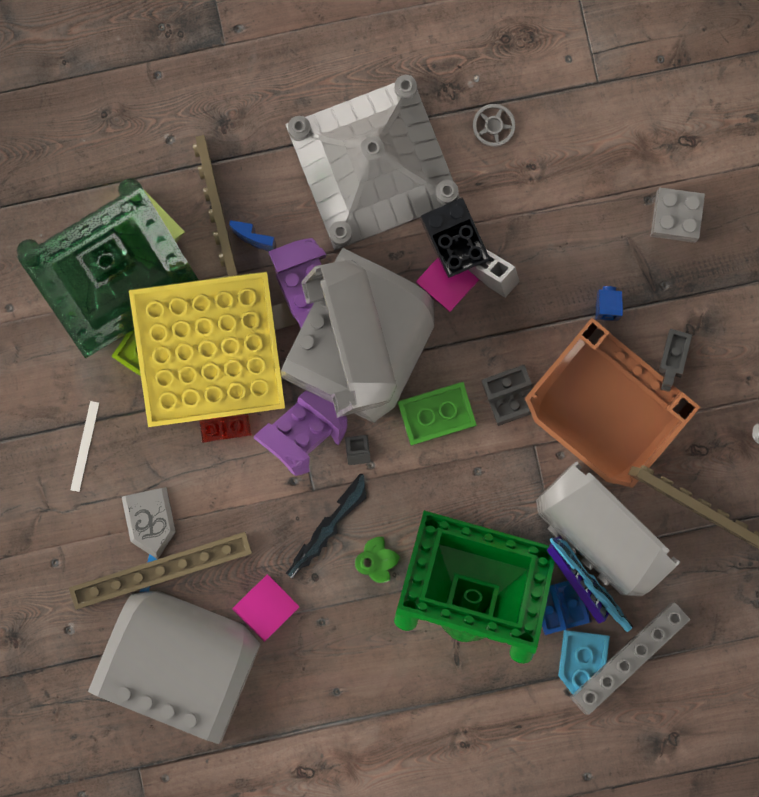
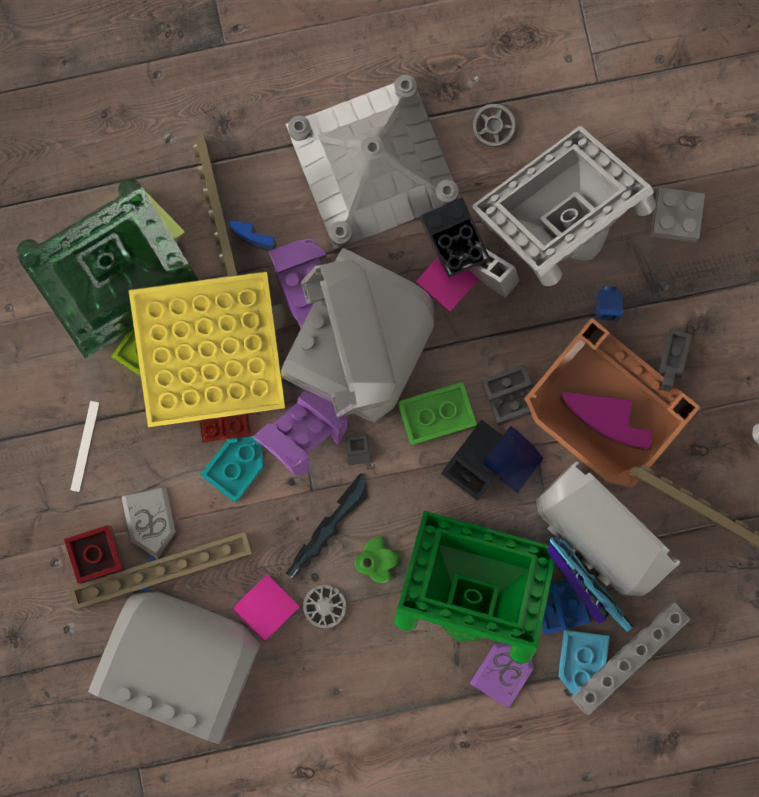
none -> dark red brick [64,525,125,584]
none -> teal tile [200,436,264,503]
none -> light grey wheel [303,585,346,628]
none -> black slope [440,419,518,502]
none -> medium lavender tile [470,643,533,708]
none -> light grey piece [471,126,656,286]
none -> clear blue slope [483,426,543,493]
none -> magenta slope [561,392,652,451]

